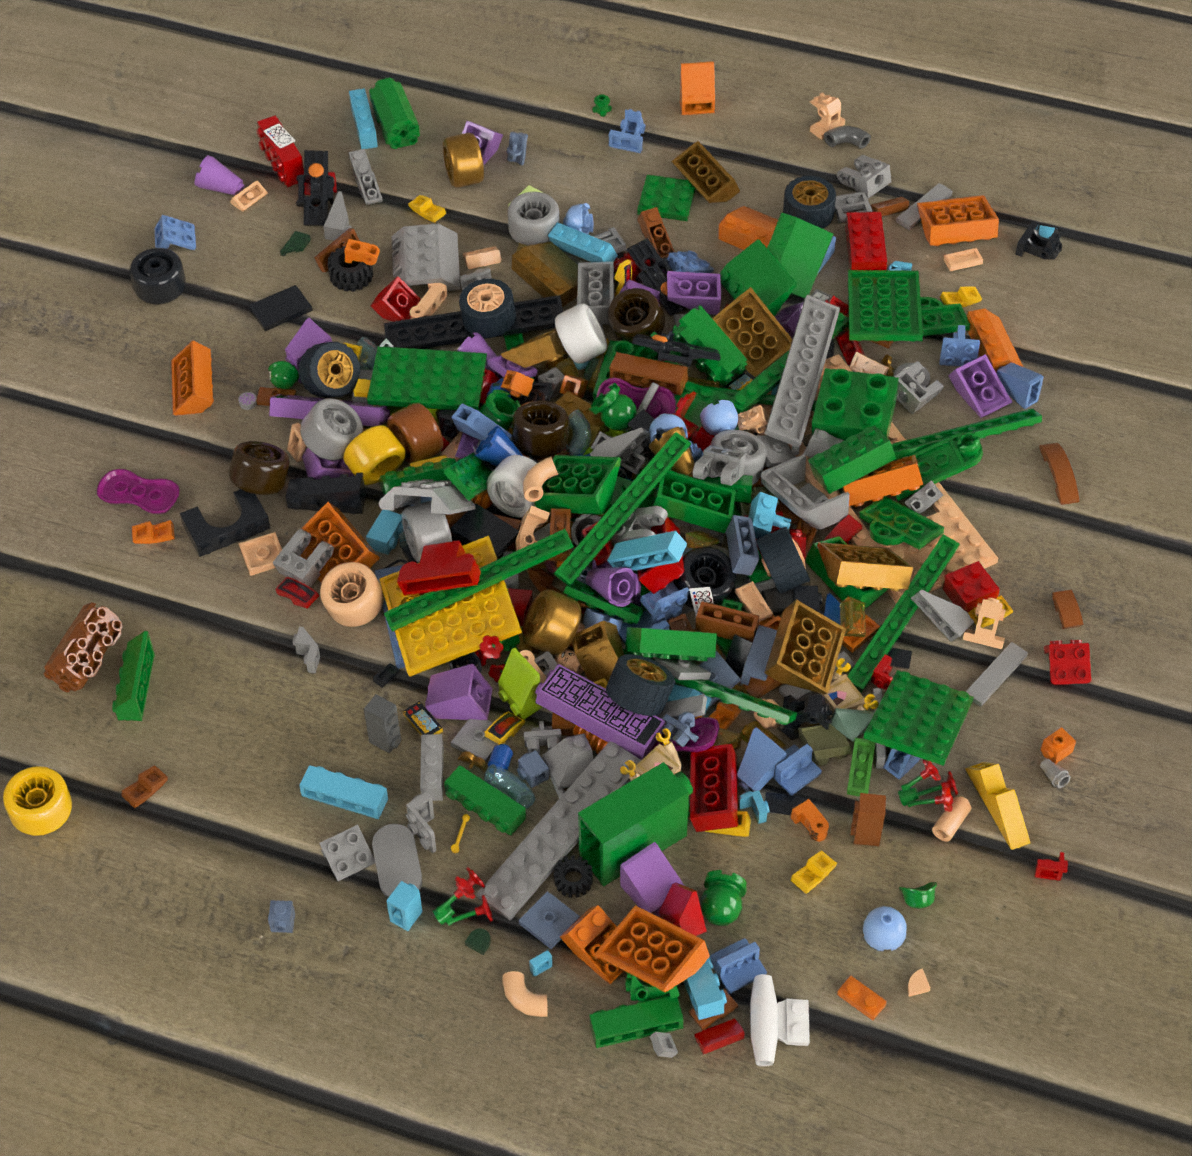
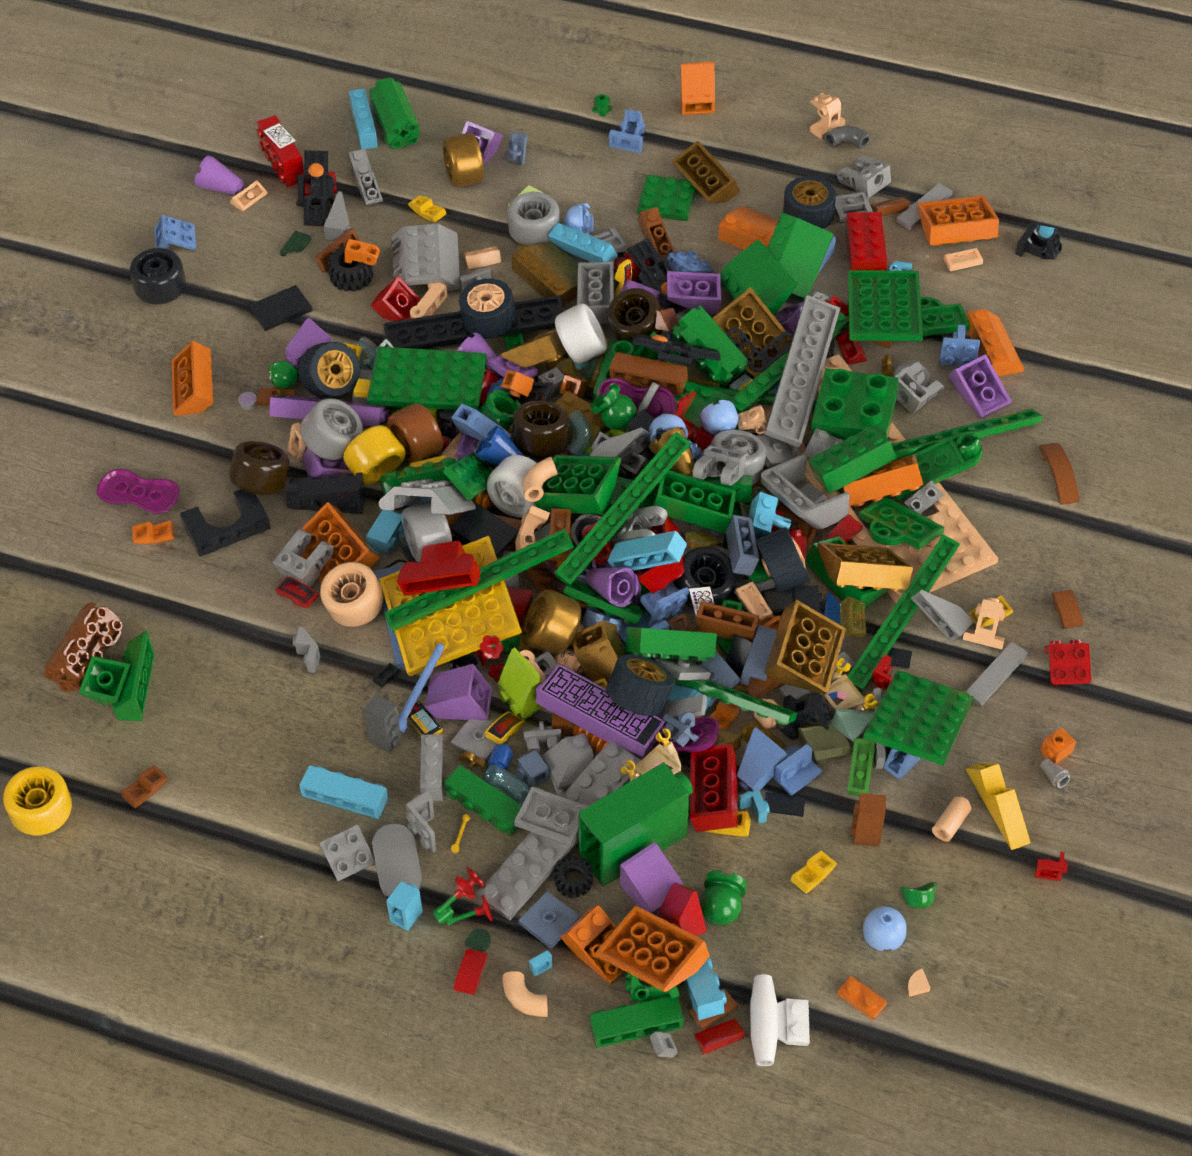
light nougat tile [238,532,282,576] -> none
sand blue brick [268,900,295,933] -> none
medium blue bracket [710,938,767,993] -> none
orange leg [791,799,829,842] -> none
orange plate [842,615,880,653] -> none
light nougat plate [849,352,889,376] -> none
plant [898,759,958,812] -> none
yellow slope [940,287,982,307] -> none
red brick [942,561,1000,613] -> none
medium blue slope [996,362,1044,409] -> none
none -> green slope [79,656,131,706]
none -> medium blue piece [398,643,444,733]
none -> red slope [453,948,488,995]
none -> light grey plate [514,787,588,846]
none -> dark orange slope [655,308,680,331]
none -> black beam [727,327,794,372]

